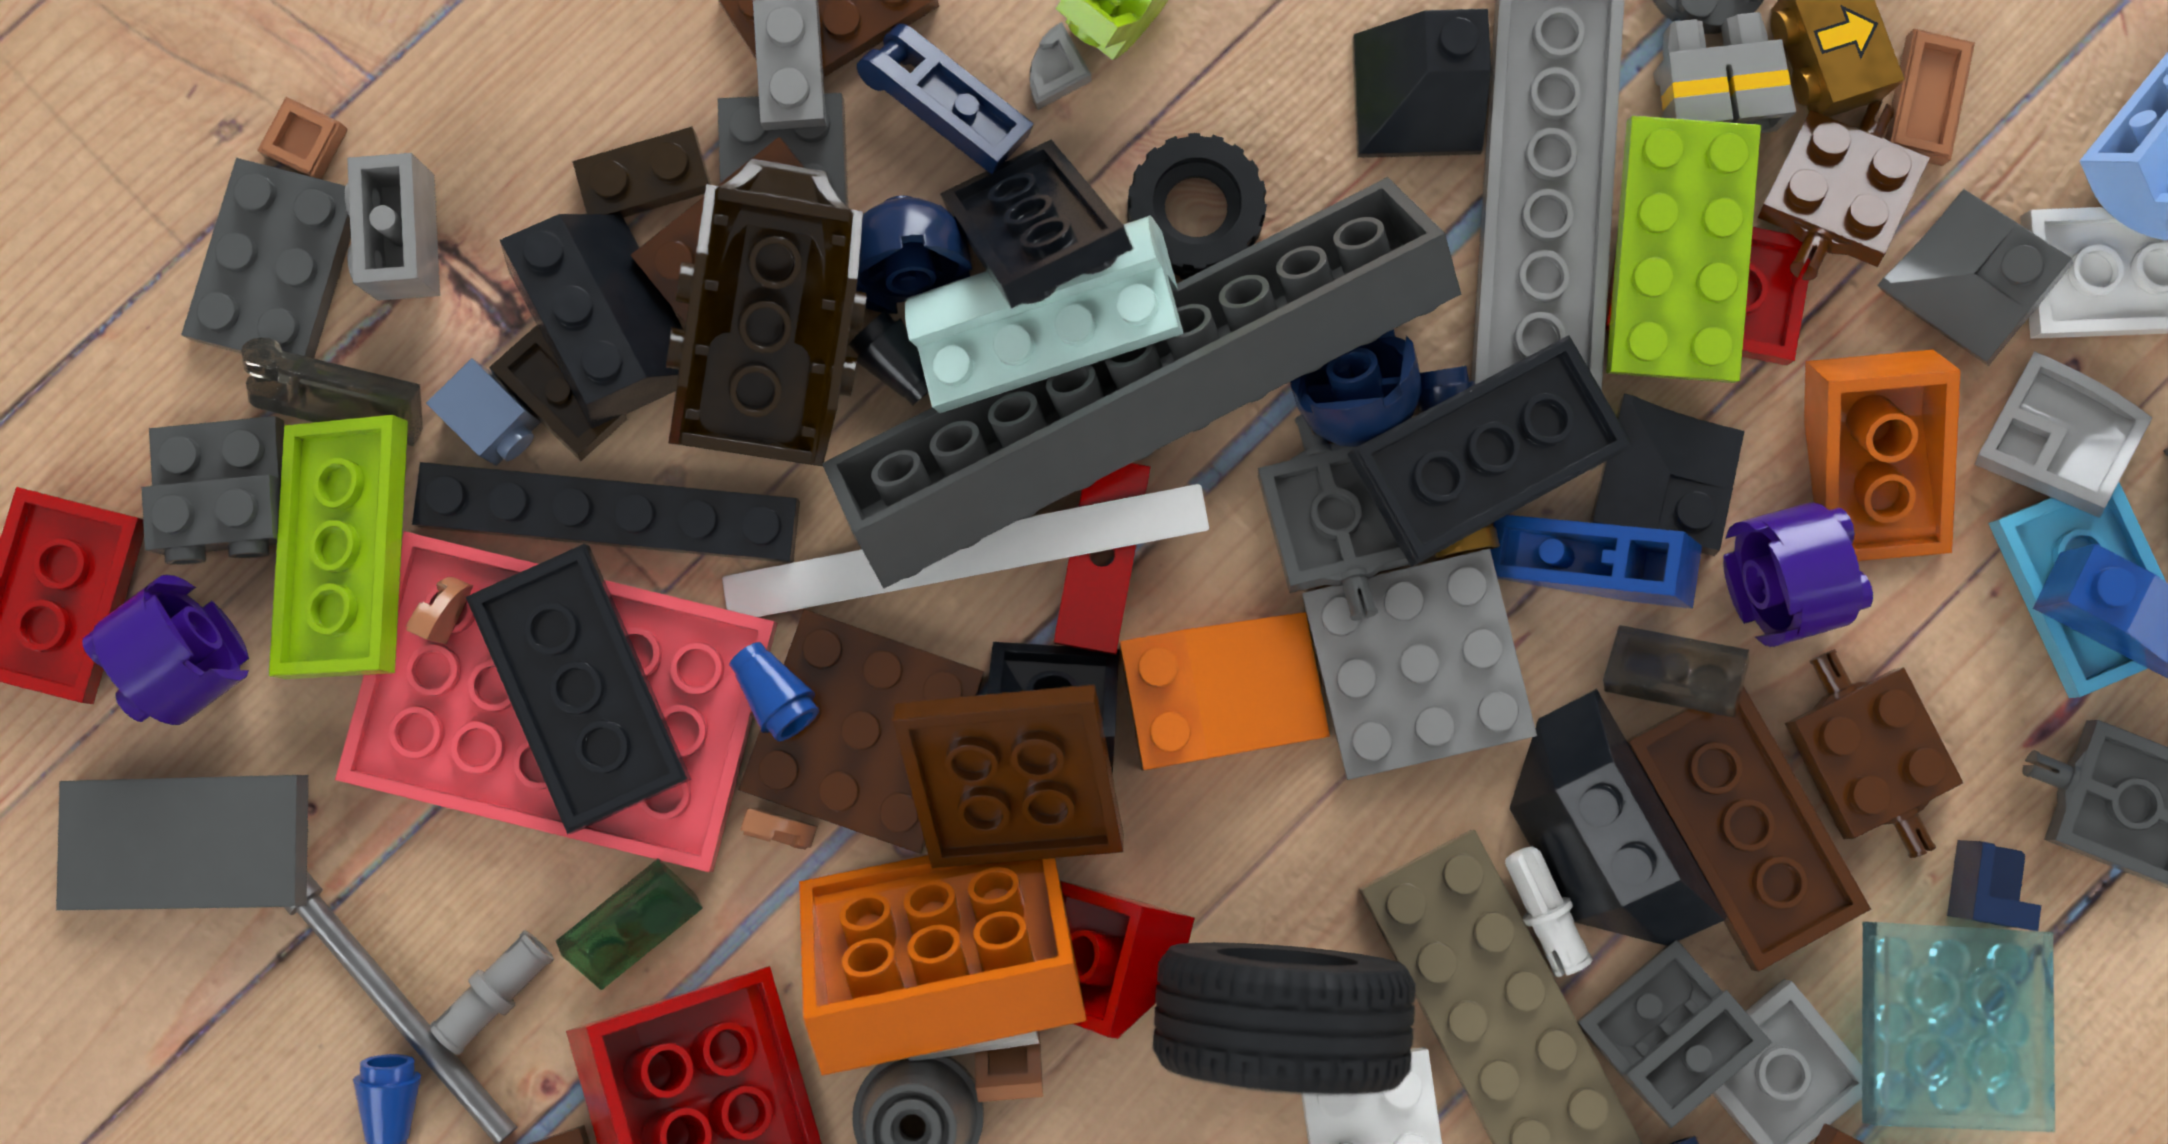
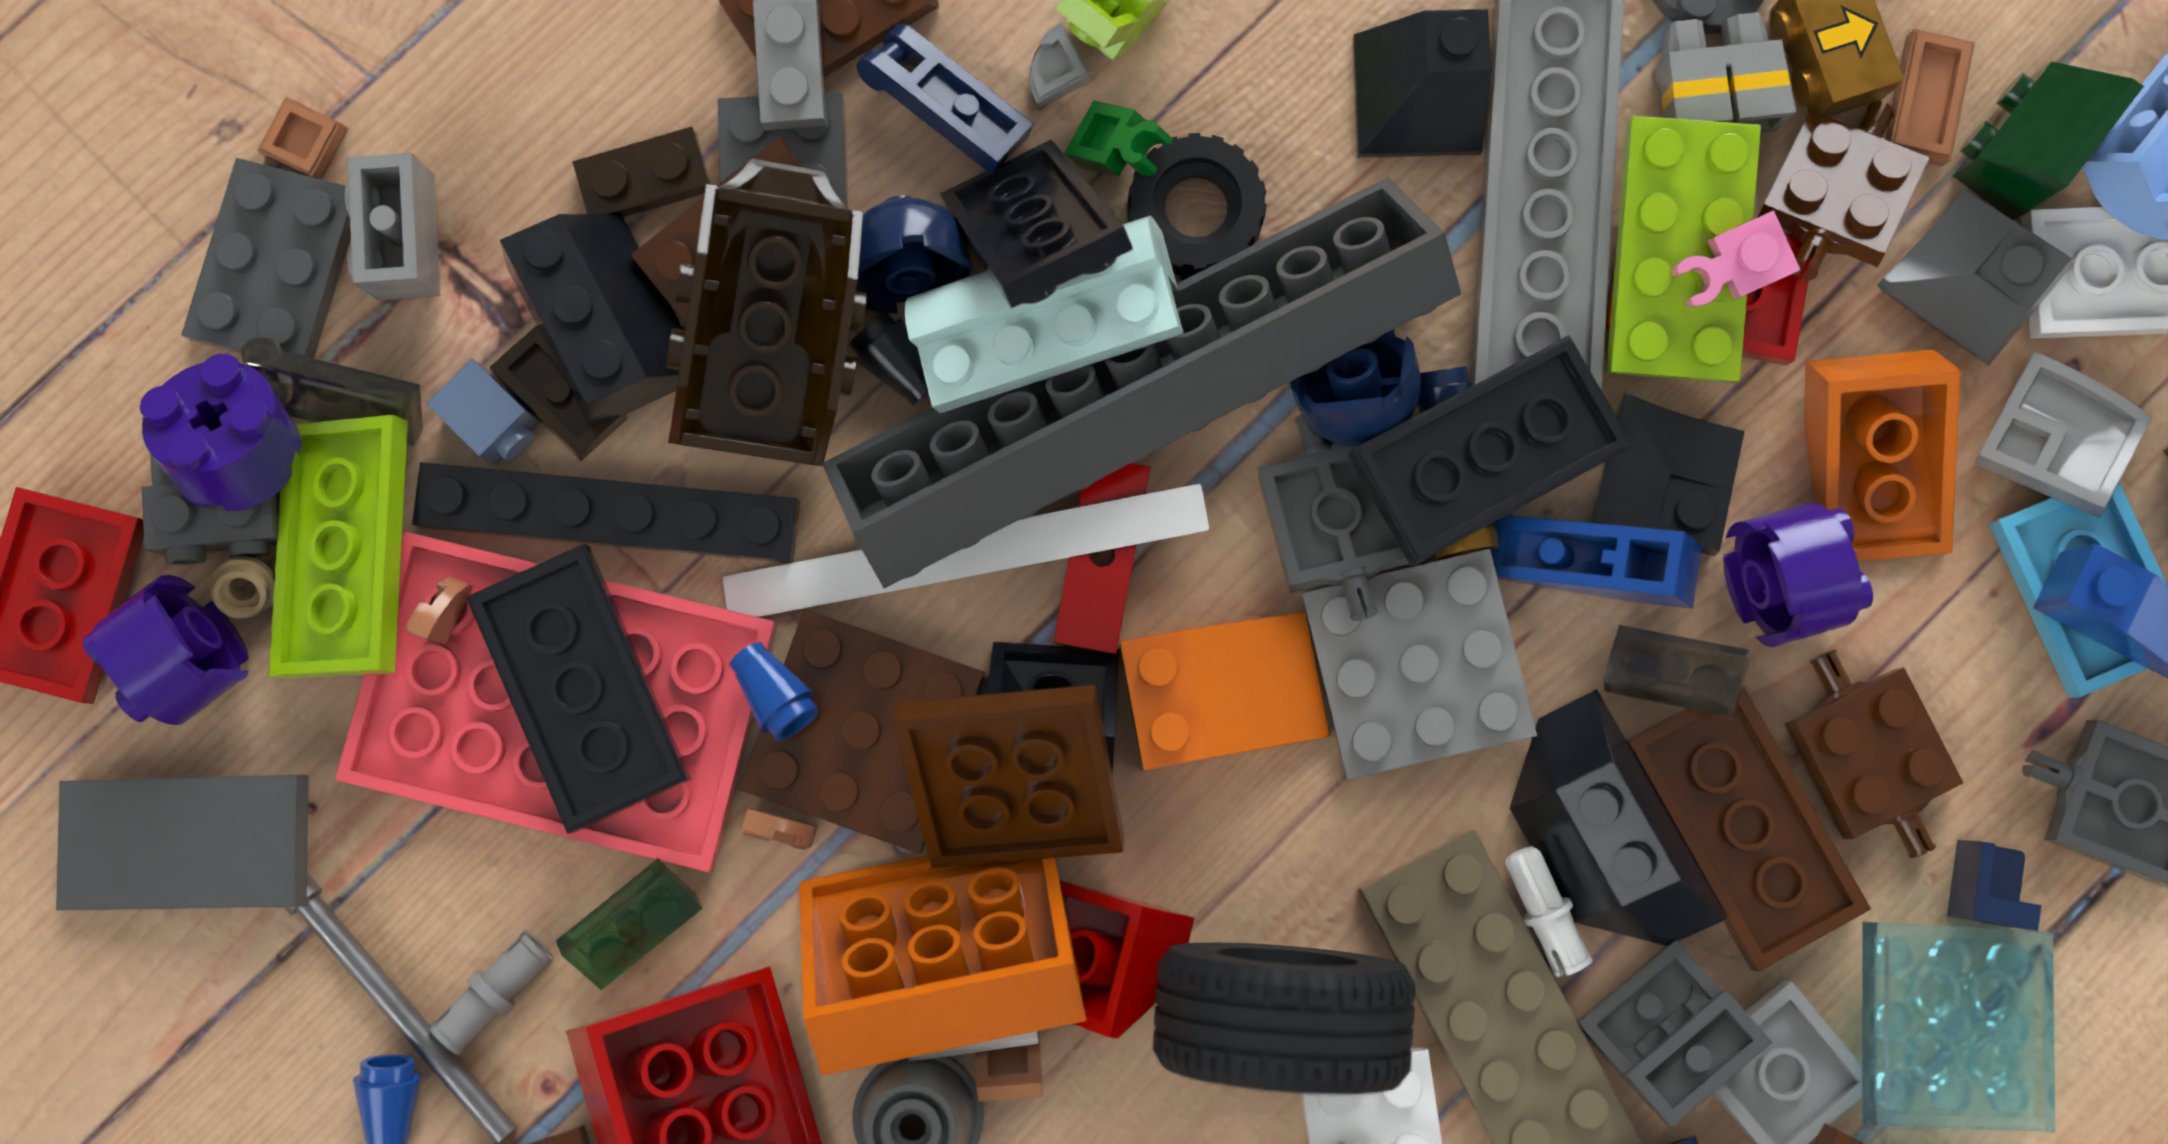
none -> dark purple brick [139,354,302,511]
none -> tan plate [209,556,275,619]
none -> green plate [1064,100,1173,177]
none -> bright pink plate [1670,210,1800,308]
none -> dark green slope [1953,61,2144,220]

